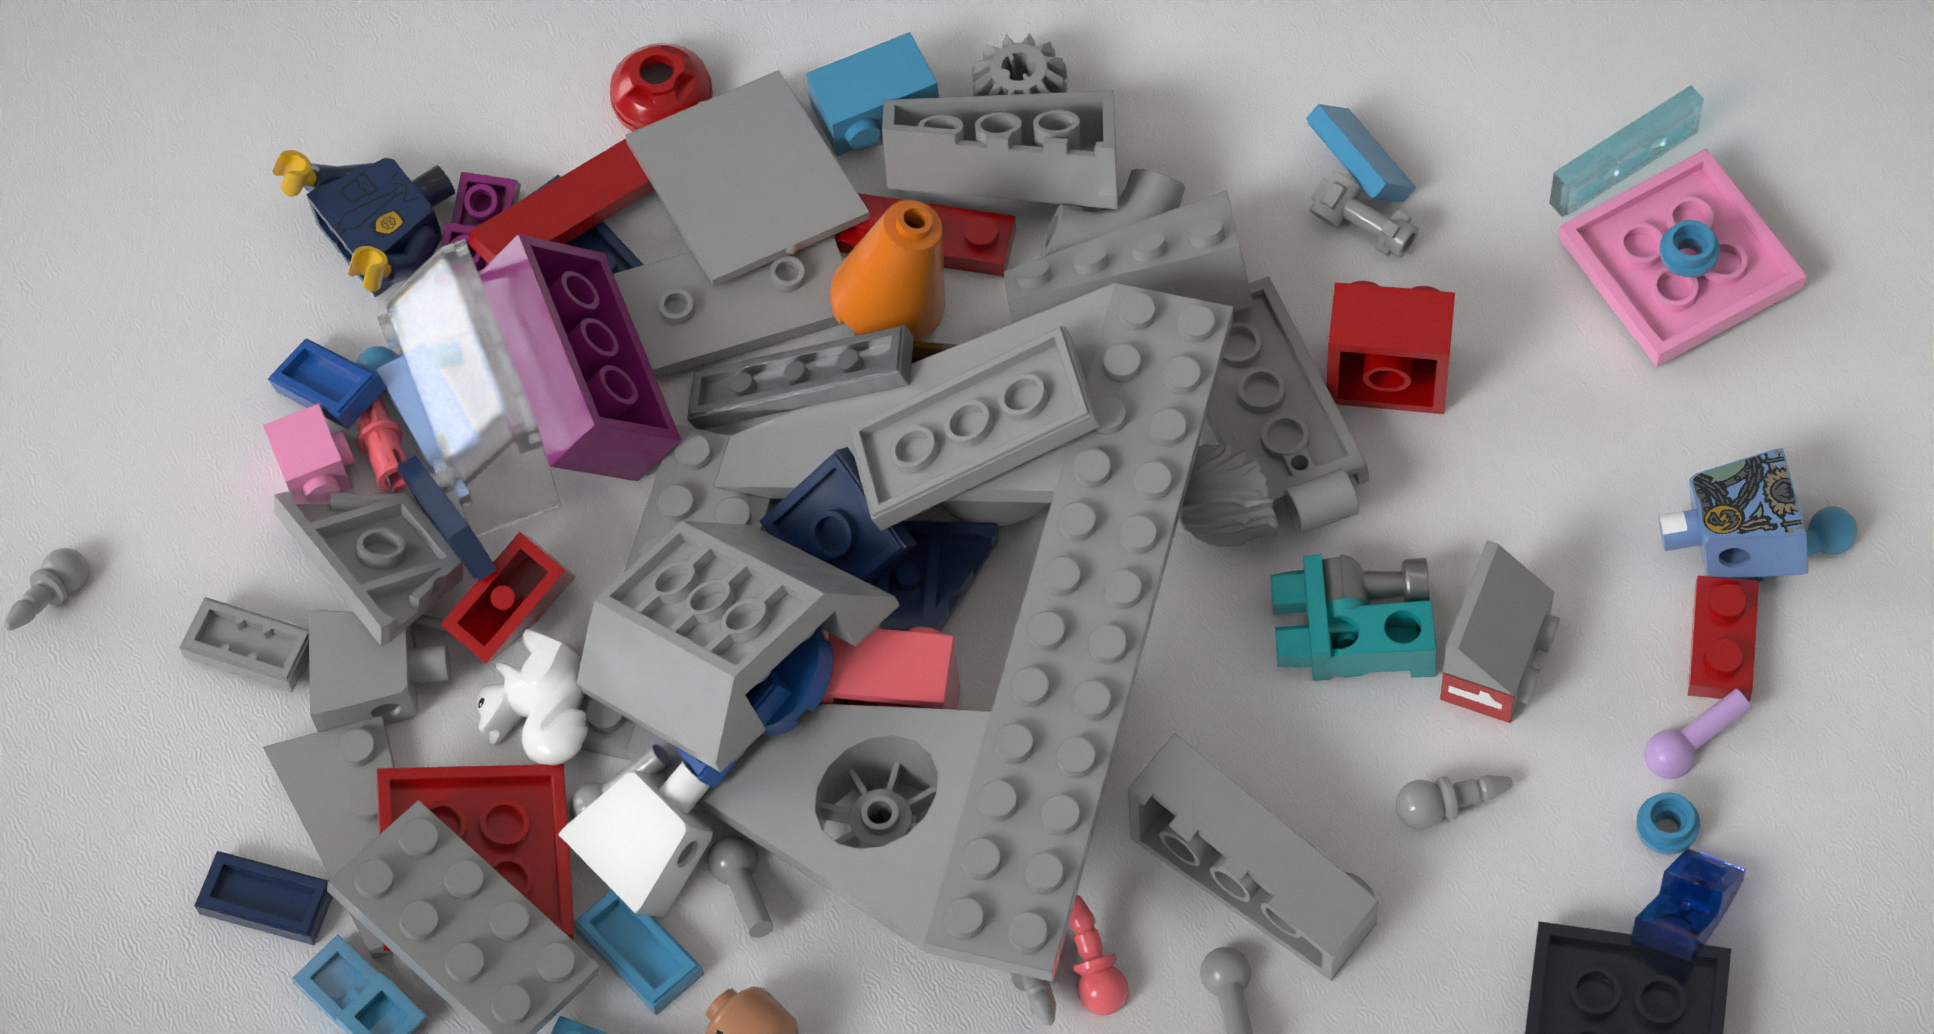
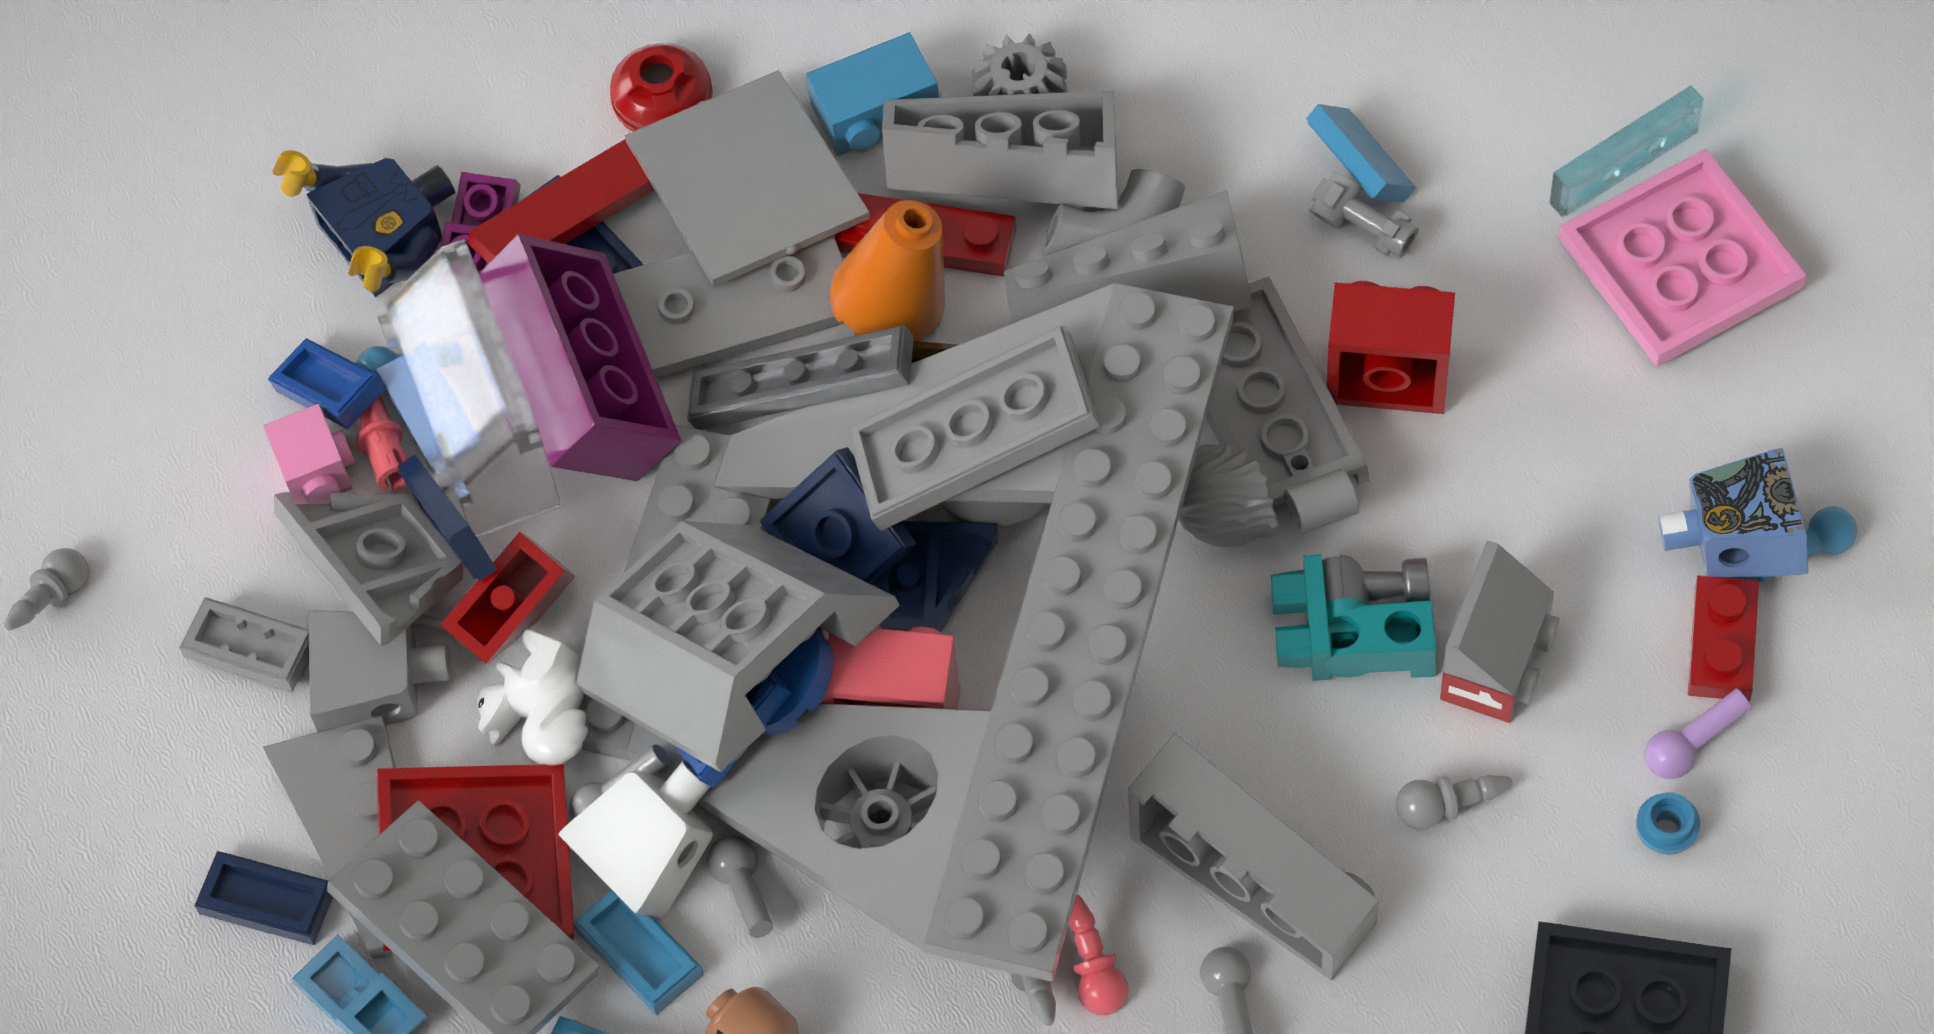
clear blue slope [1631,848,1746,961] -> none
dark azure plate [1659,220,1720,278] -> none

